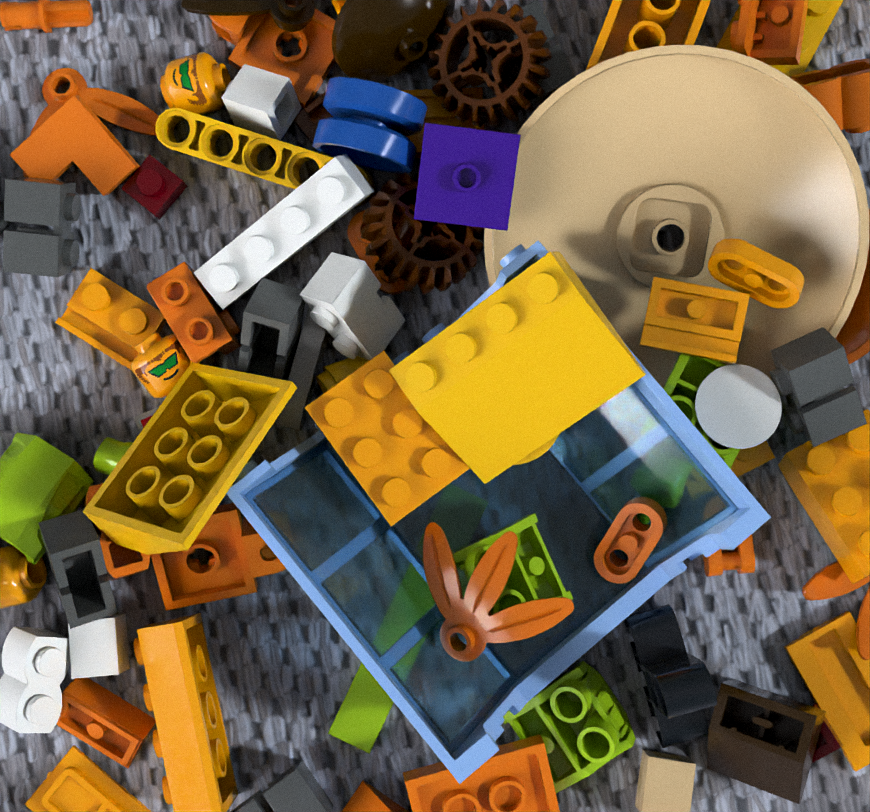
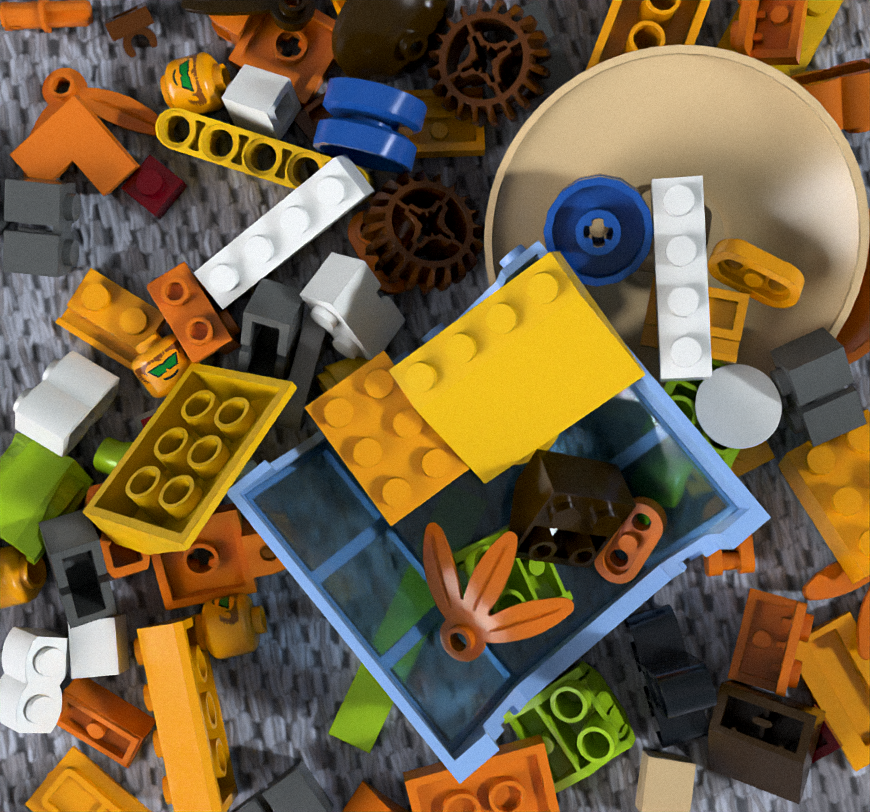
dark purple plate [414,122,521,231] -> none
none -> white brick [13,350,120,457]
none -> reddish brown tile [104,1,157,58]
none -> light orange head [195,593,267,660]
none -> dark brown slope [508,449,636,568]
none -> blue wheel [544,173,654,287]
none -> white brick [650,175,712,382]
none -> orange bracket [727,588,814,697]

